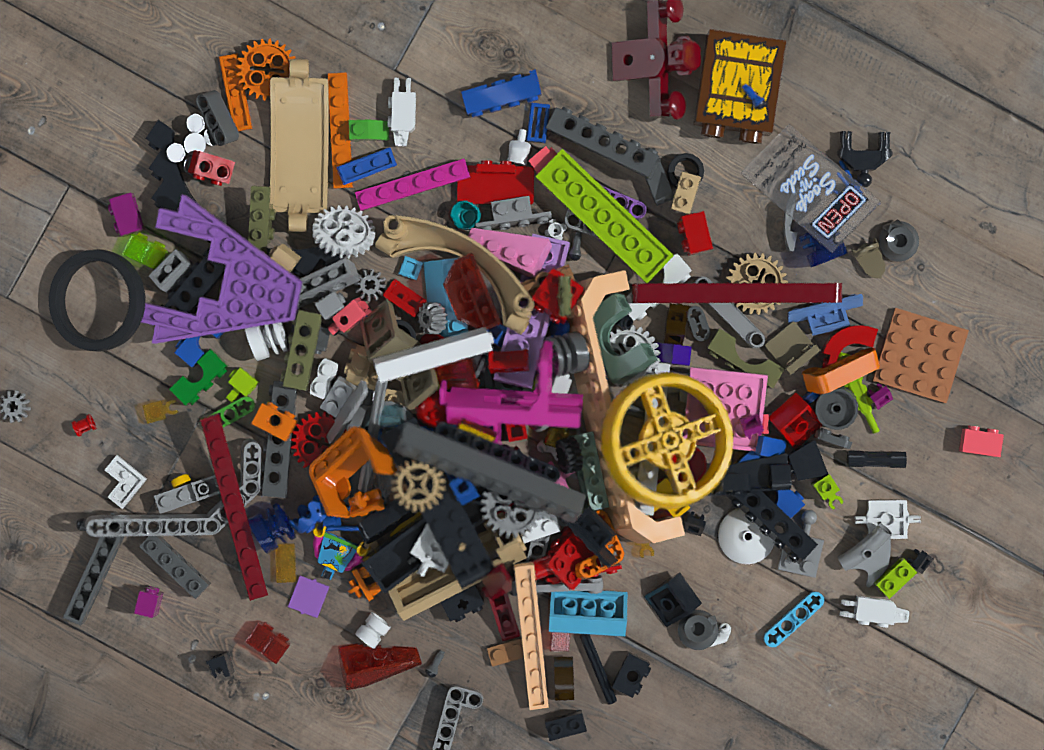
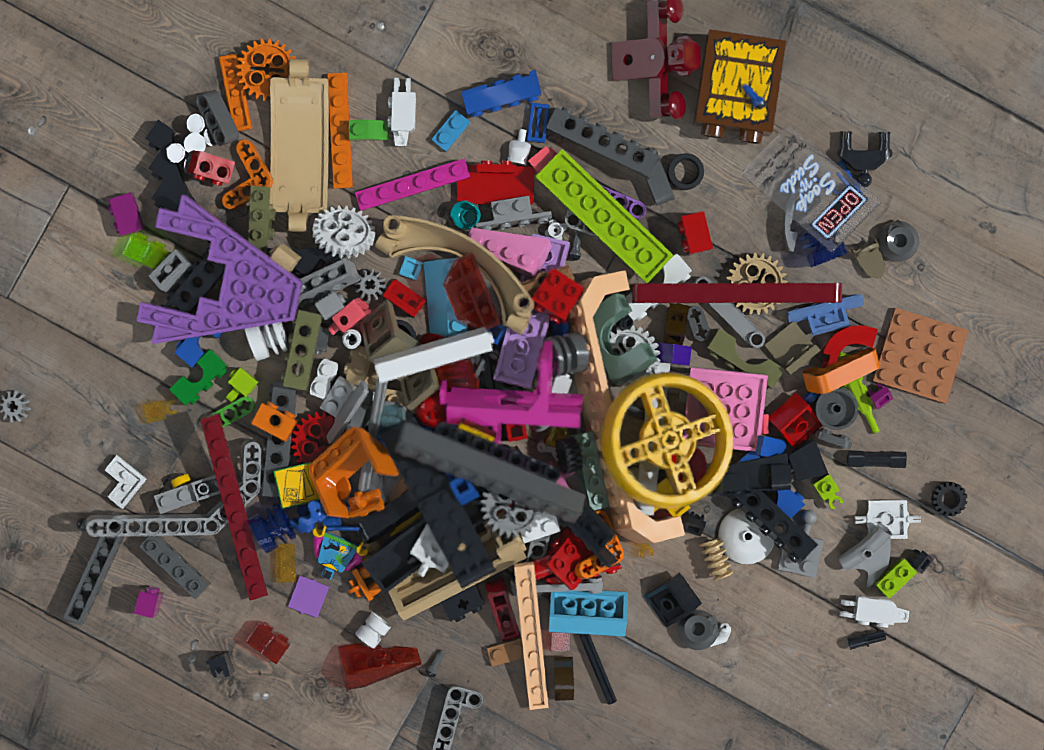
black tyre [49,249,146,352] -> none
red bush [71,414,97,437] -> none
blue tile [336,147,397,185] -> none
tan gear [392,459,445,512] -> none
light grey gear [417,302,448,334] -> none
dark red slope [481,563,512,601] -> none
red hinge [489,349,529,373] -> none
black brick [545,710,587,741] -> none
olive pin [557,276,573,317] -> none
black brick [611,651,651,698] -> none
tan brick [670,171,701,214] -> none
magenta tile [740,414,764,439] -> none
medium azure beam [763,591,824,647] -> none
coral brick [959,425,1004,457] -> none
none -> orange beam [222,139,273,210]
none -> yellow tile [273,462,320,509]
none -> white cone [342,330,361,349]
none -> dark azure plate [431,110,471,152]
none -> tan piece [699,538,733,581]
none -> black axle [847,630,886,650]
none -> black tyre [931,481,968,516]

